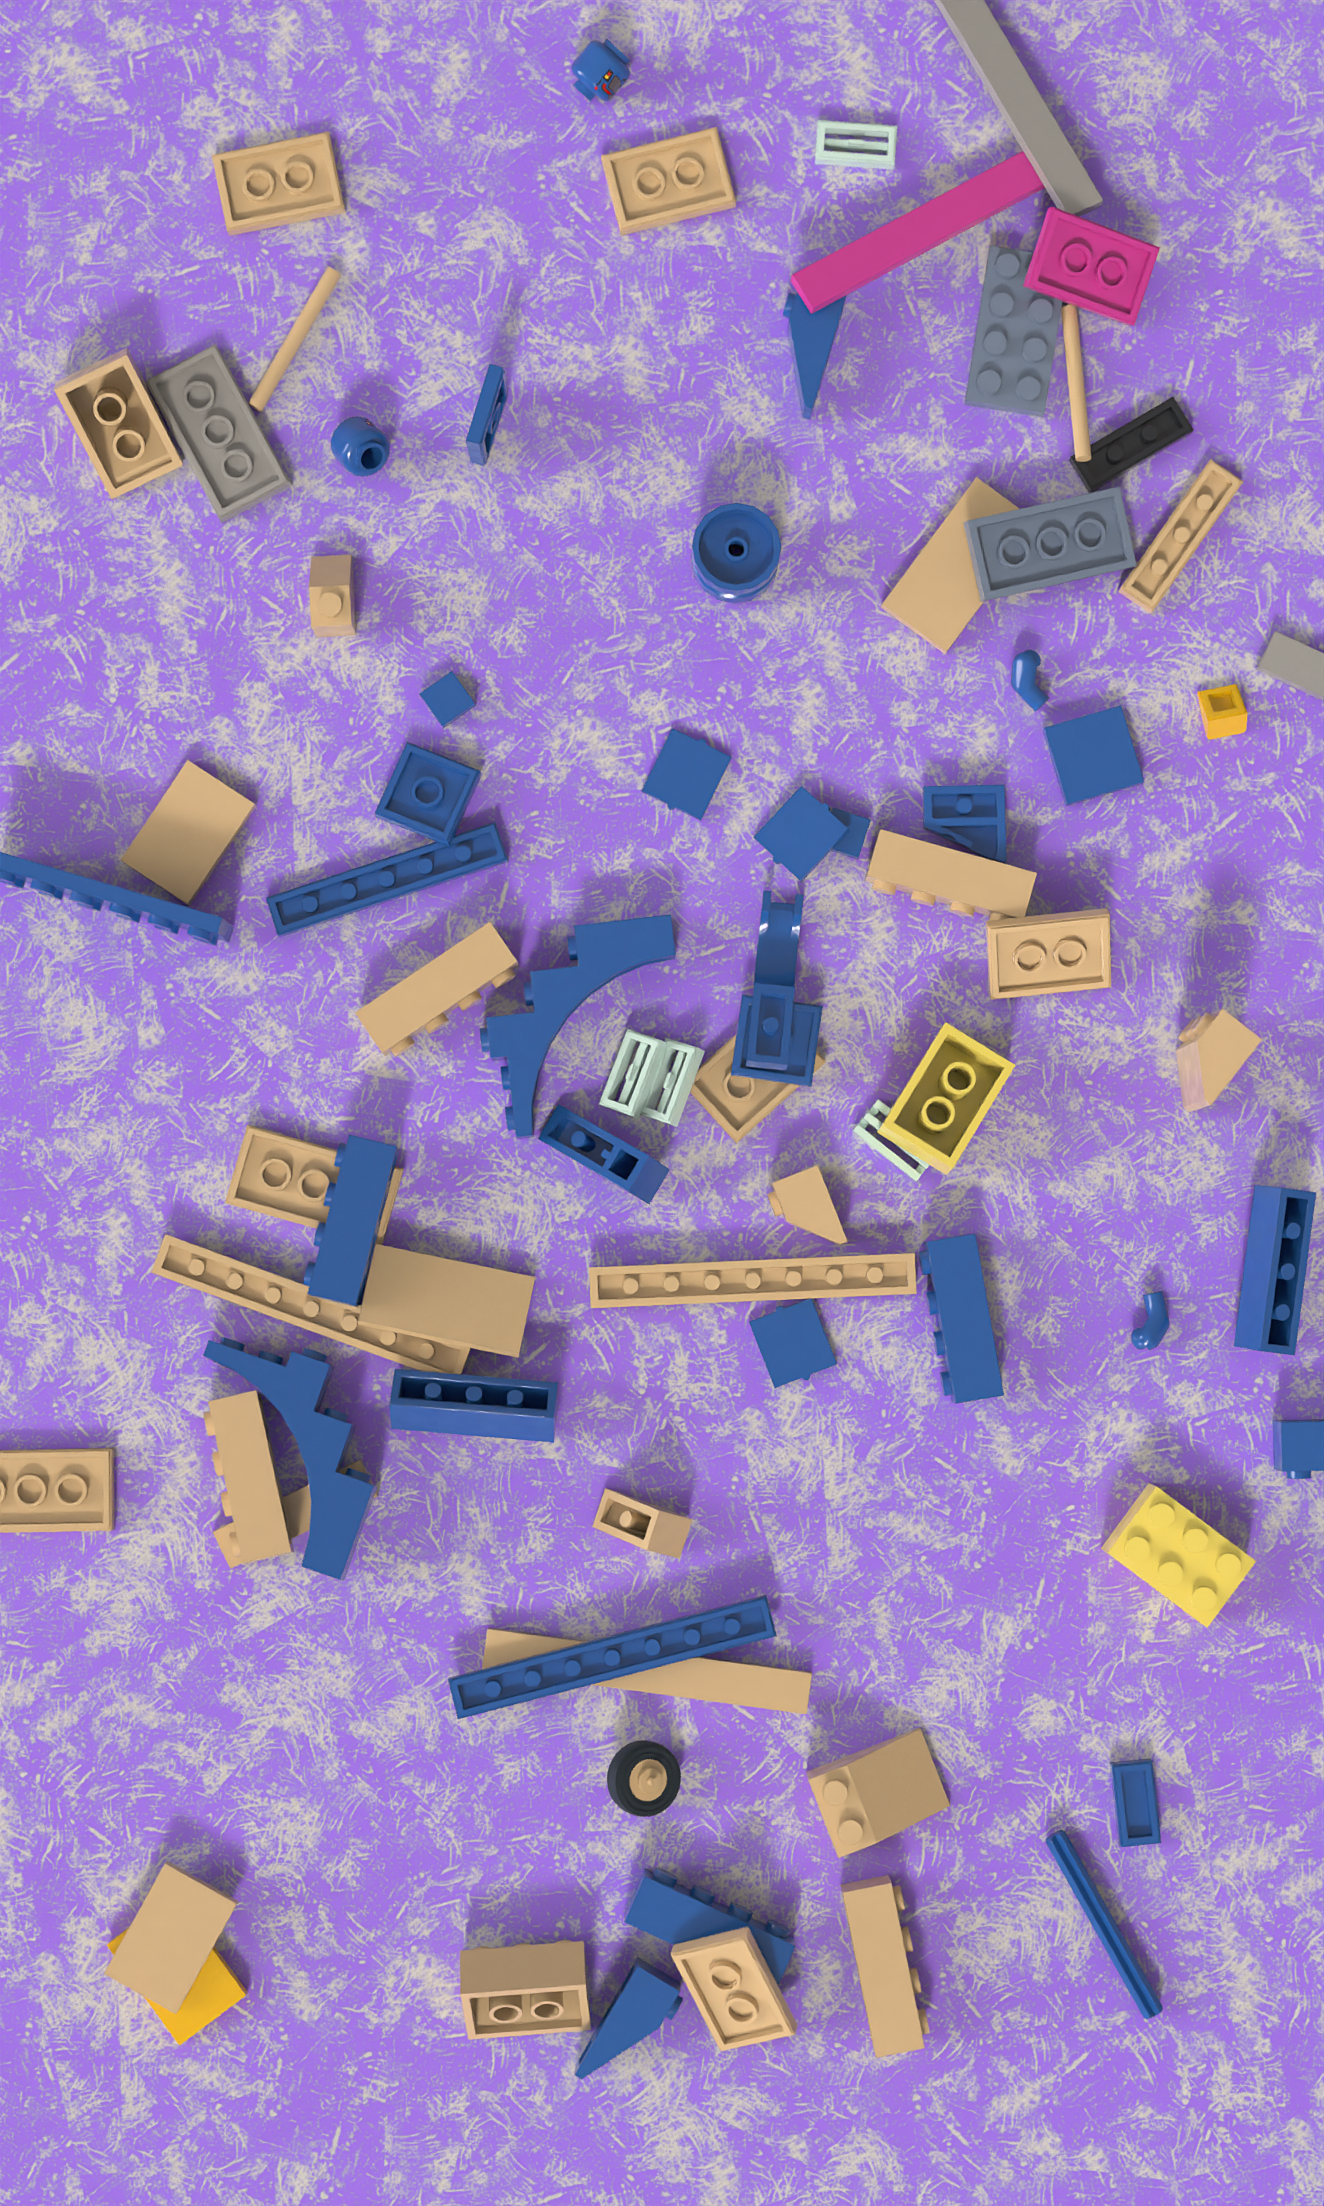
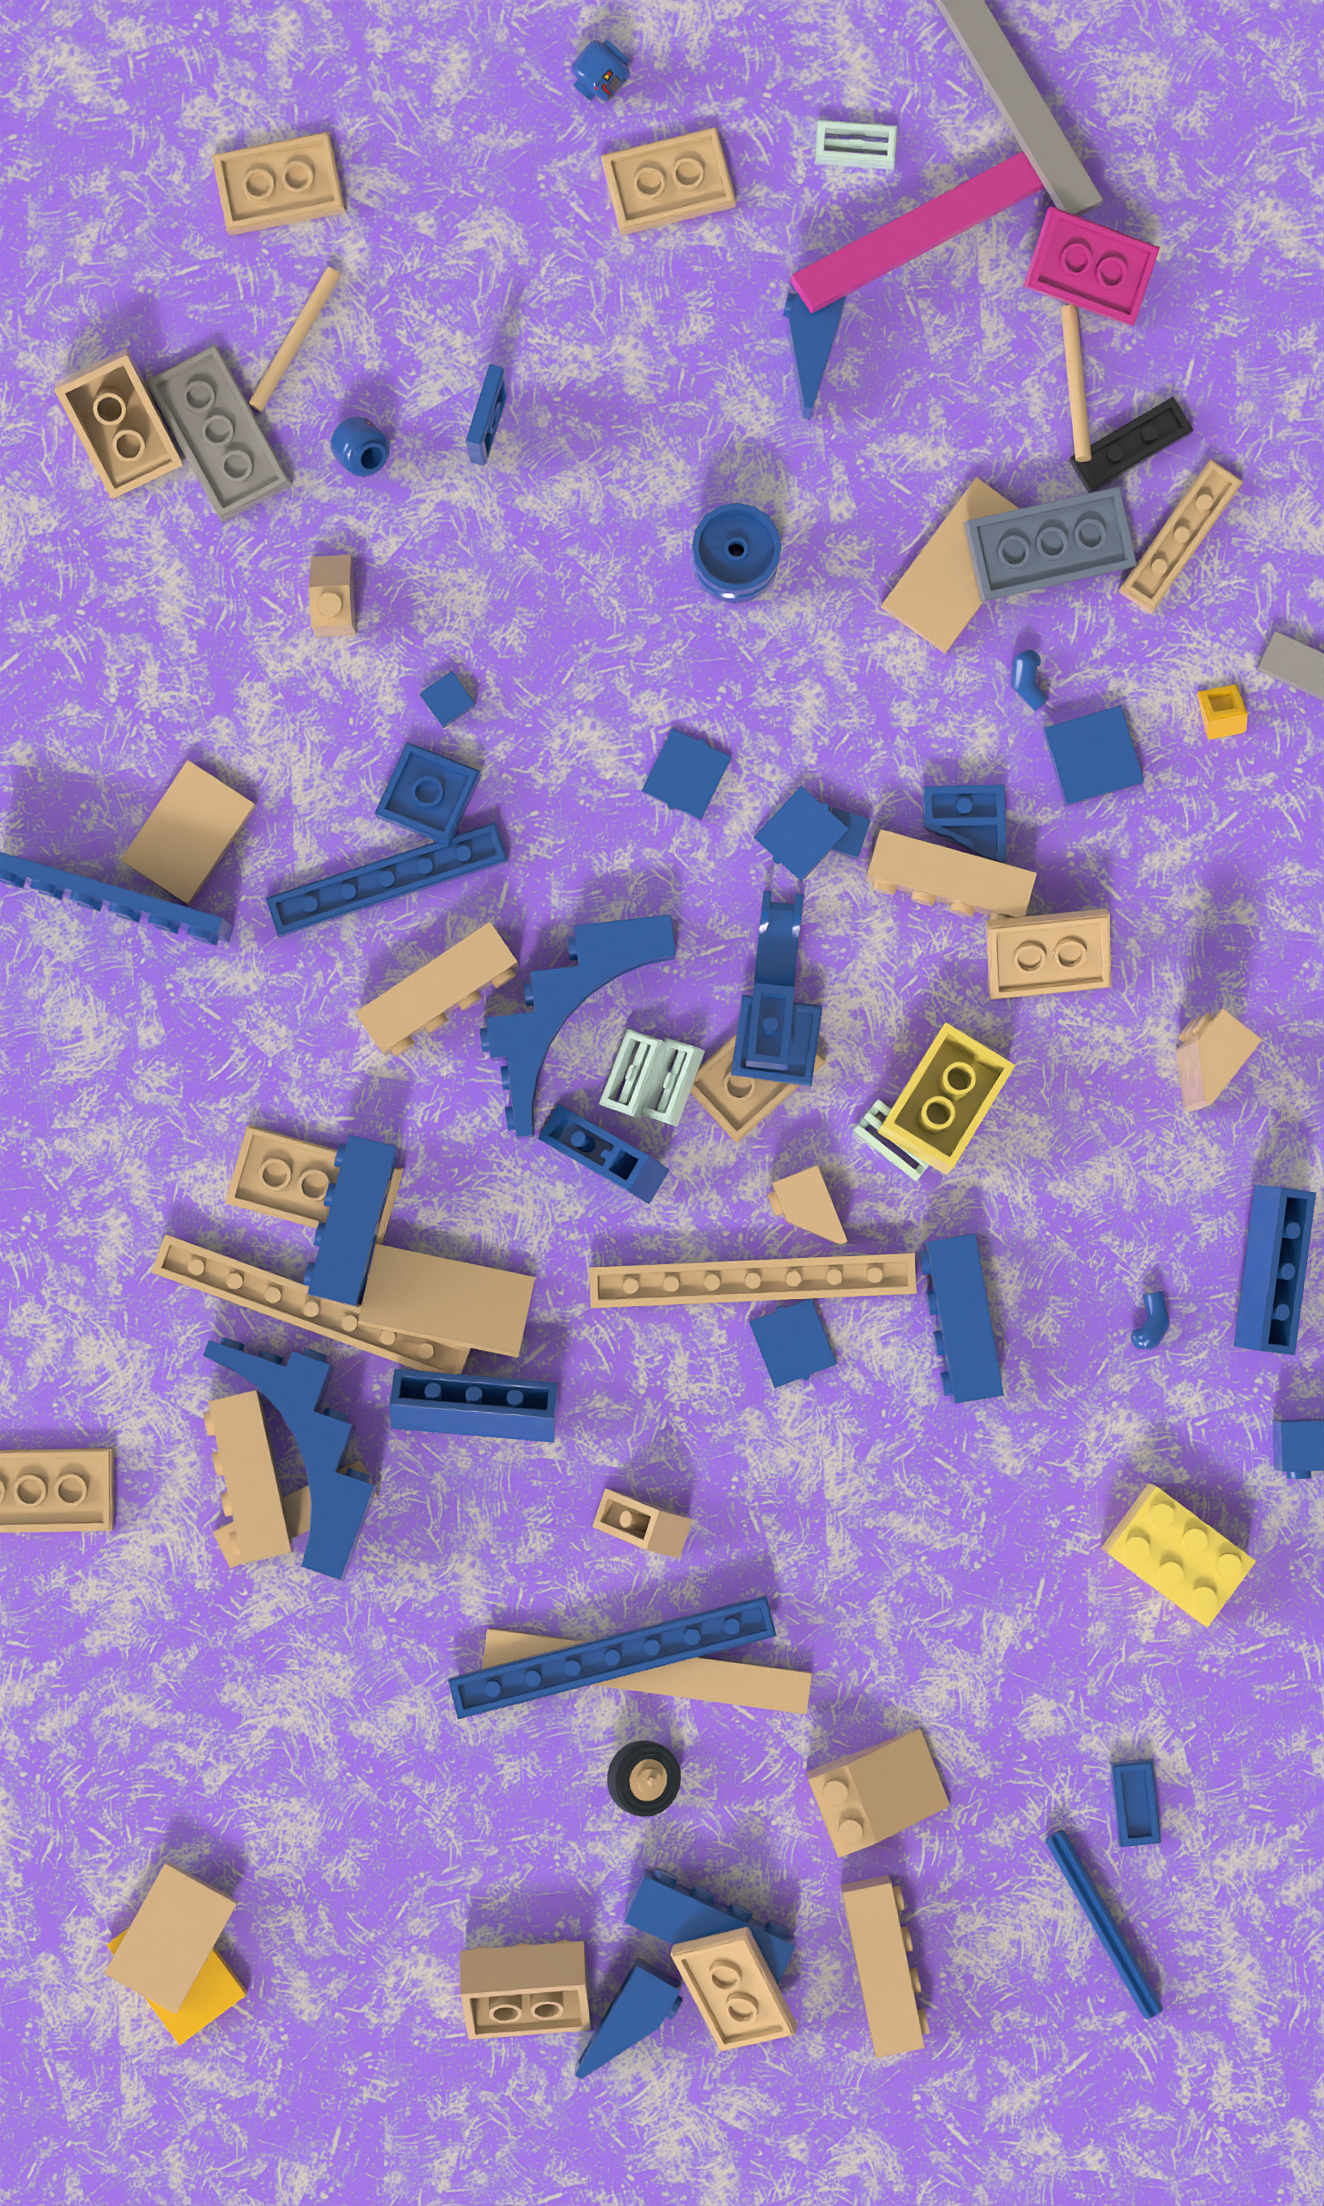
sand blue plate [964,245,1062,417] -> none

